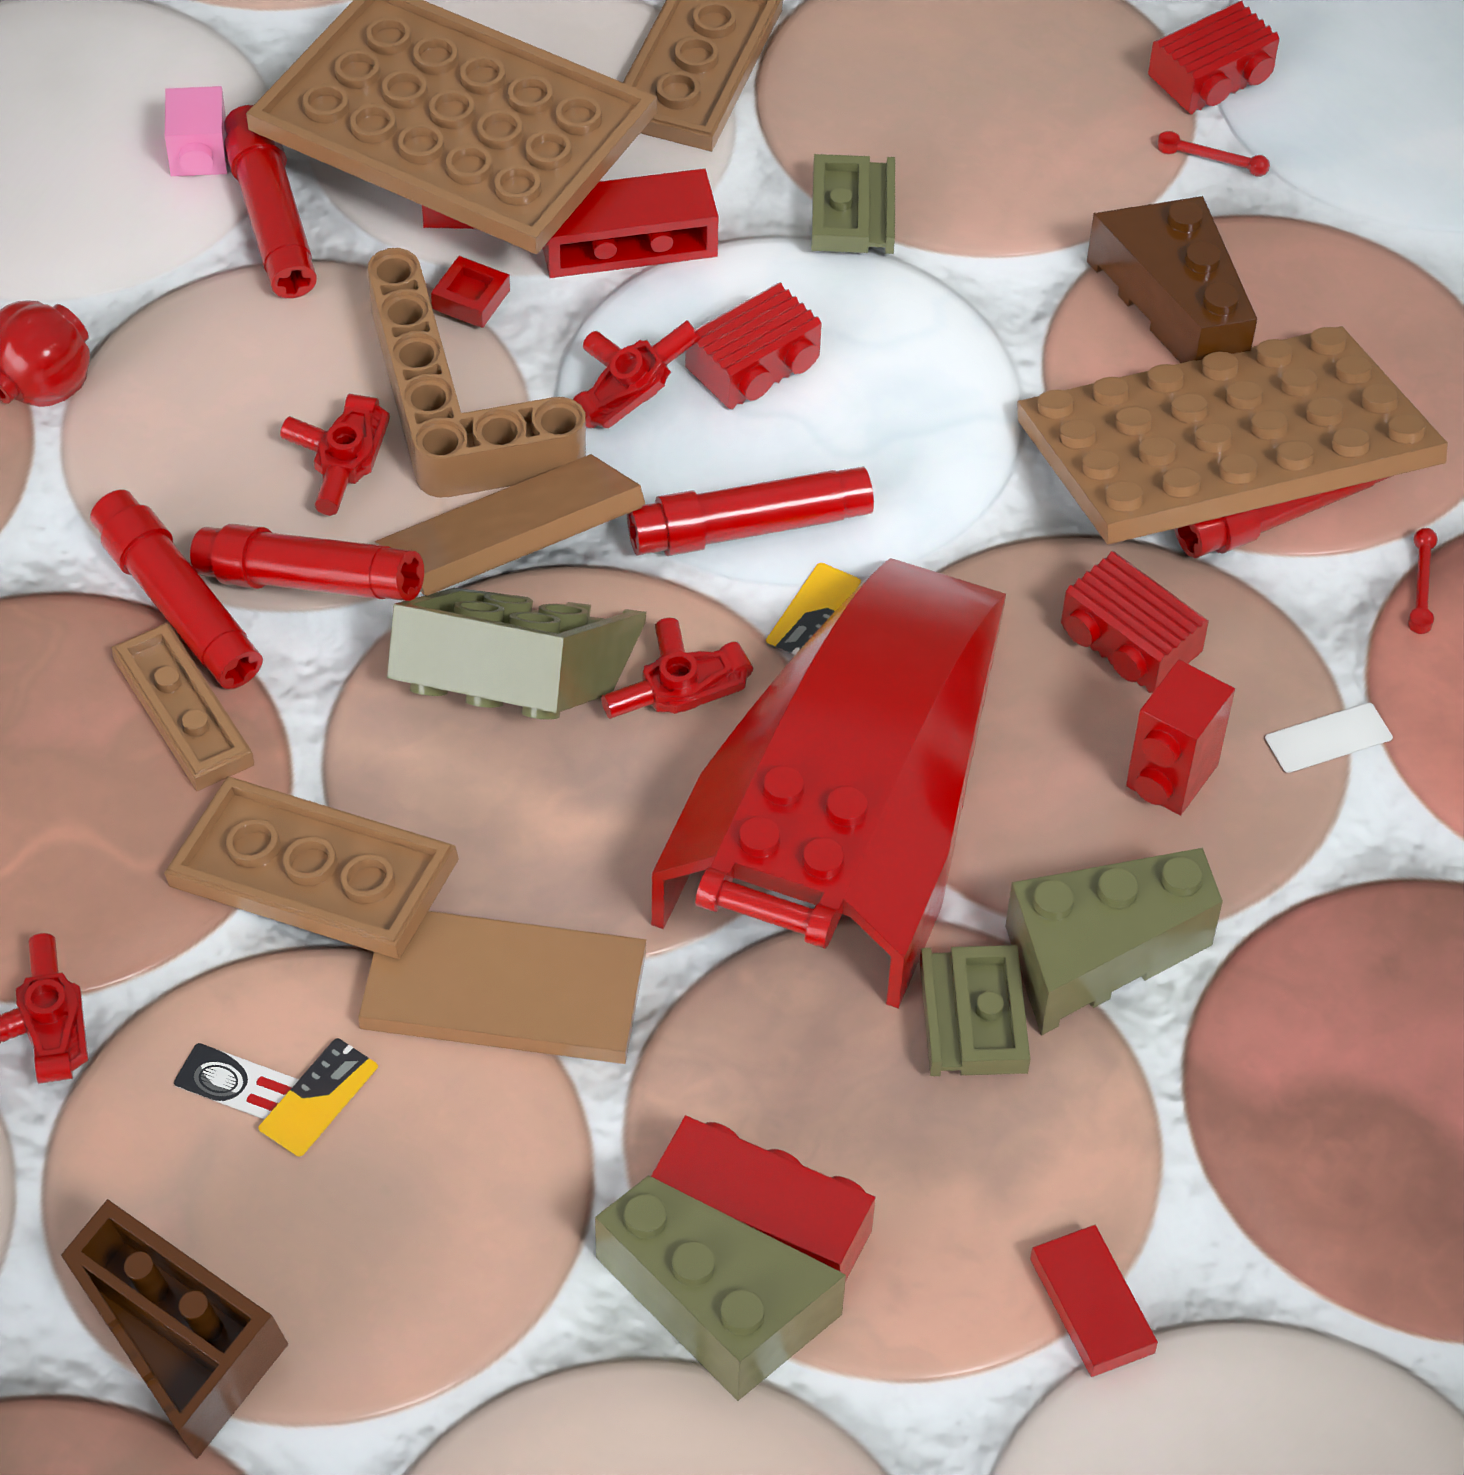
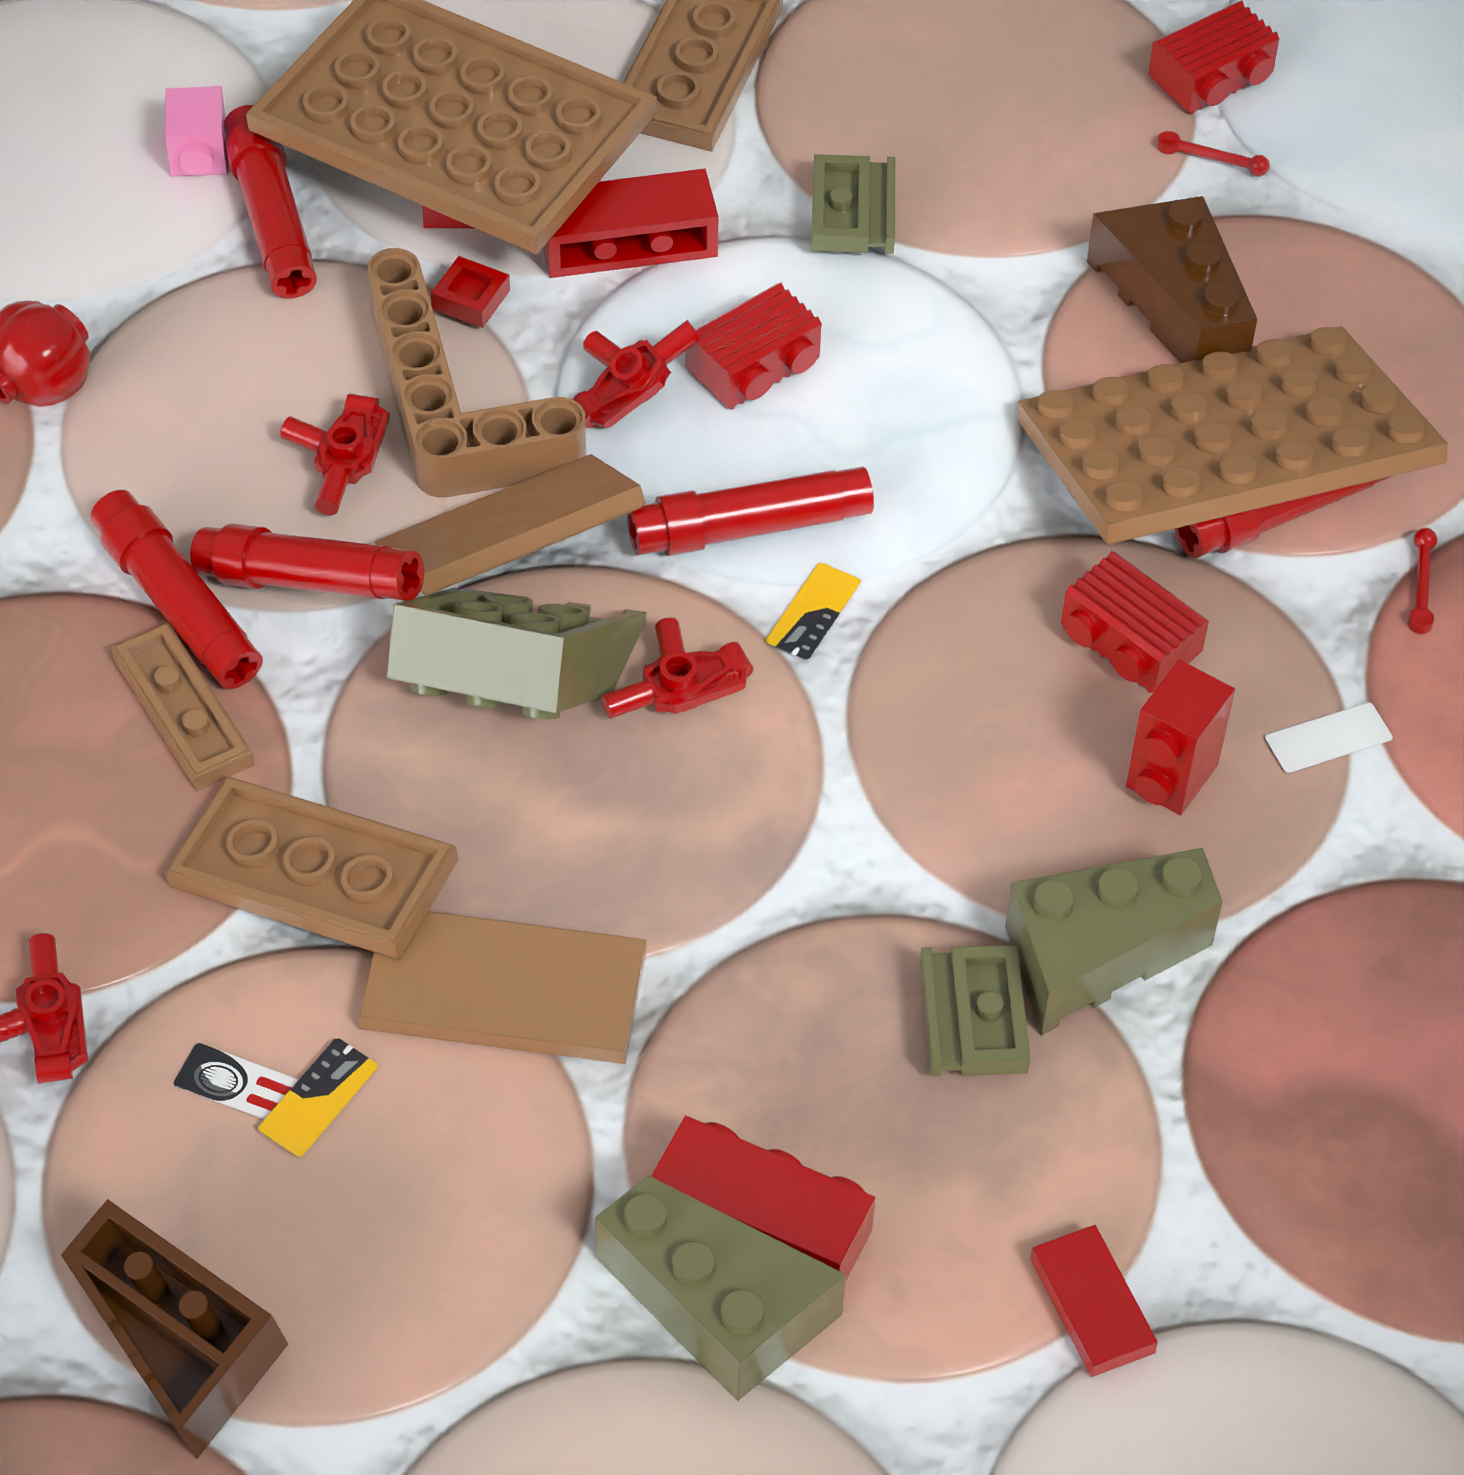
red windscreen [651,558,1006,1009] -> none

